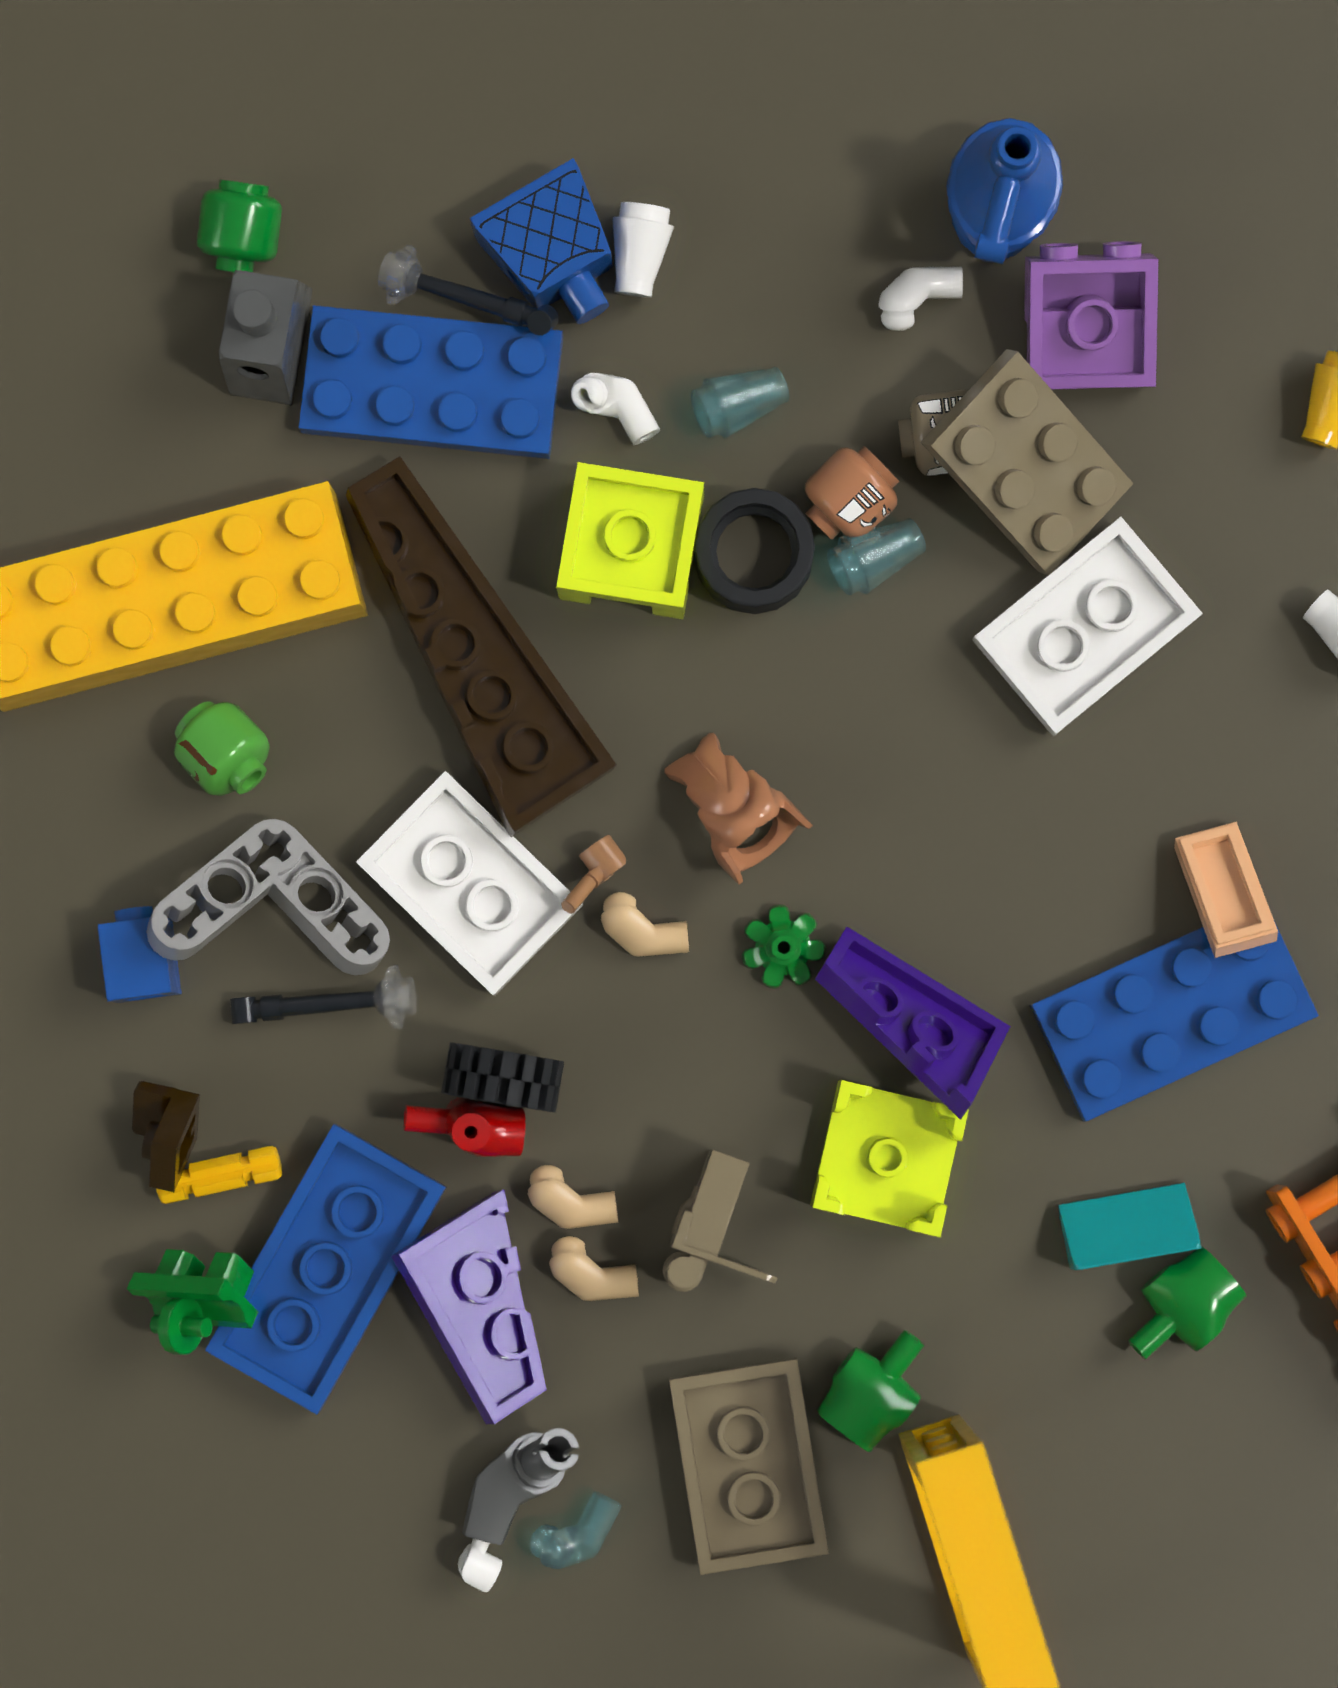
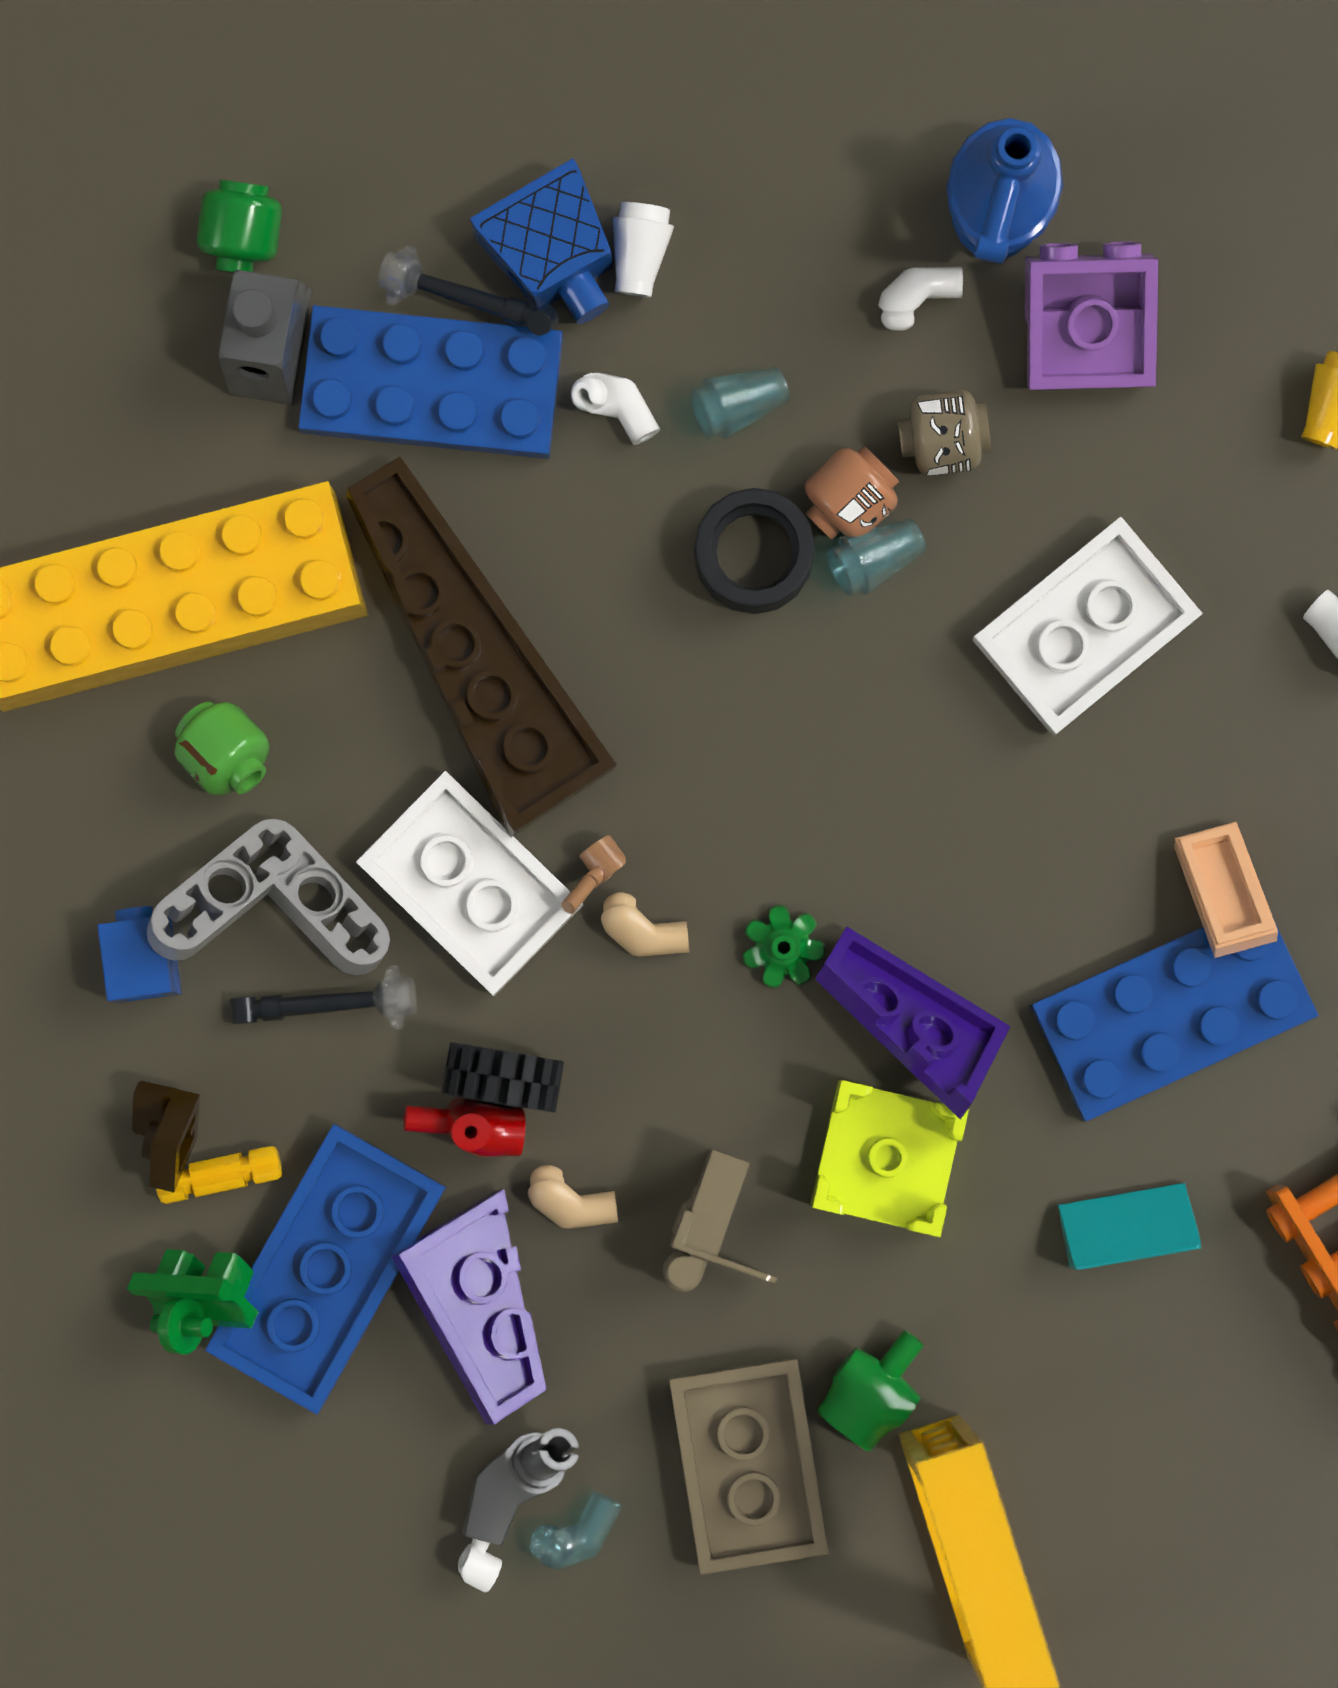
tan arm [549,1236,639,1301] -> none
neon yellow panel [556,462,704,620] -> none
nougat hair [664,733,813,884] -> none
dark tan plate [920,349,1134,576] -> none
green piece [1128,1247,1246,1360] -> none

